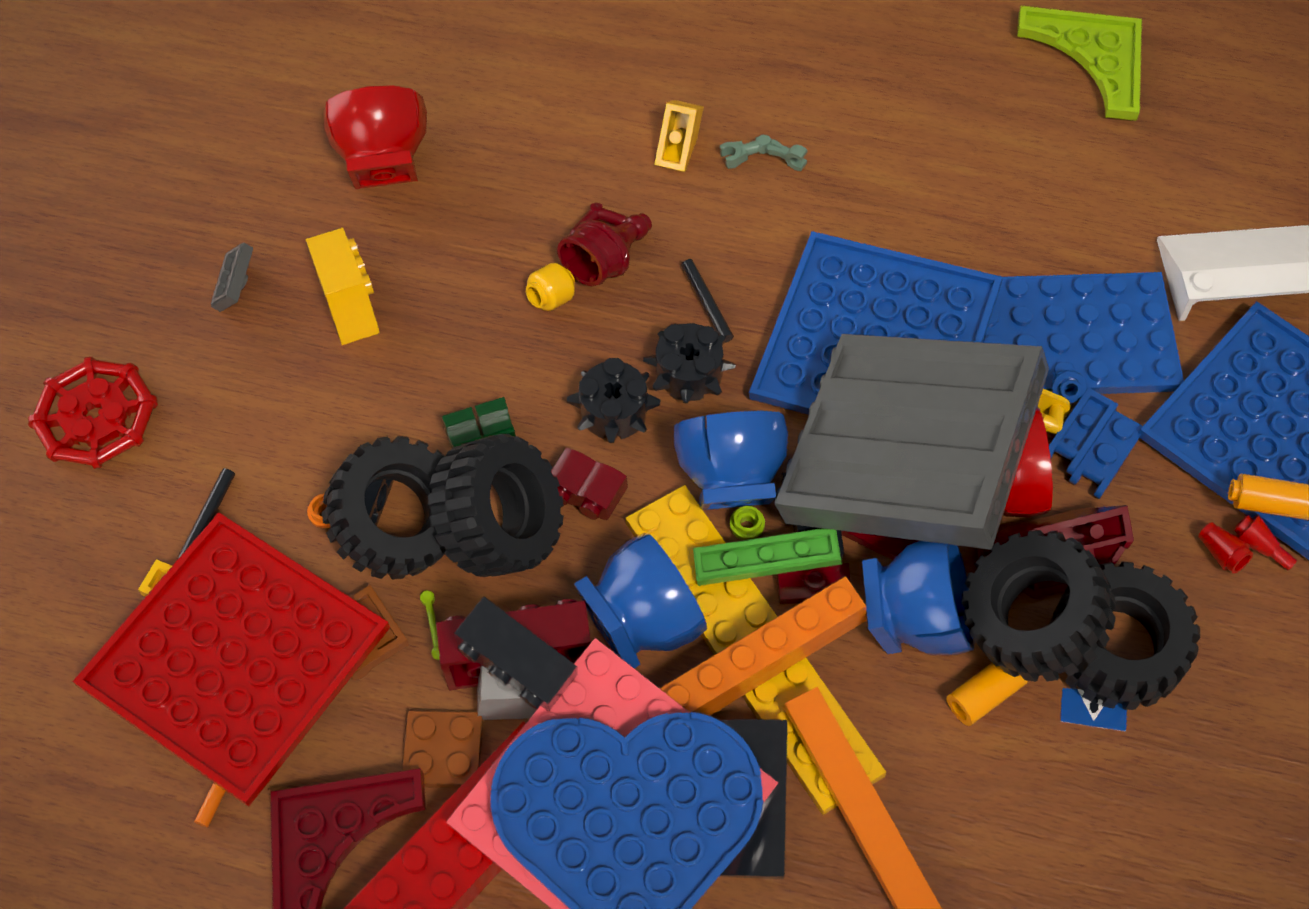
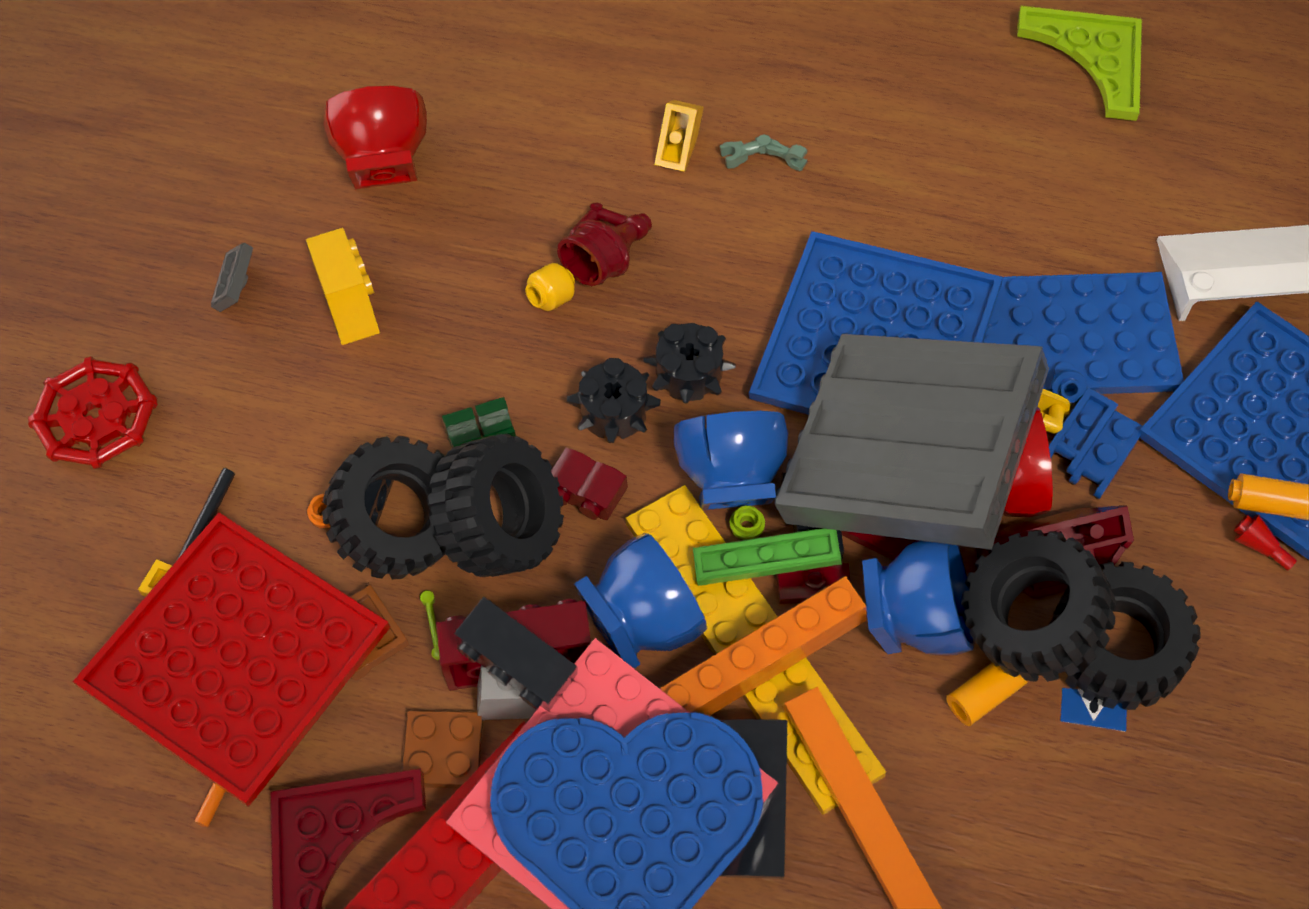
black bar [681,259,734,343] -> none
red cone [1198,522,1254,574] -> none

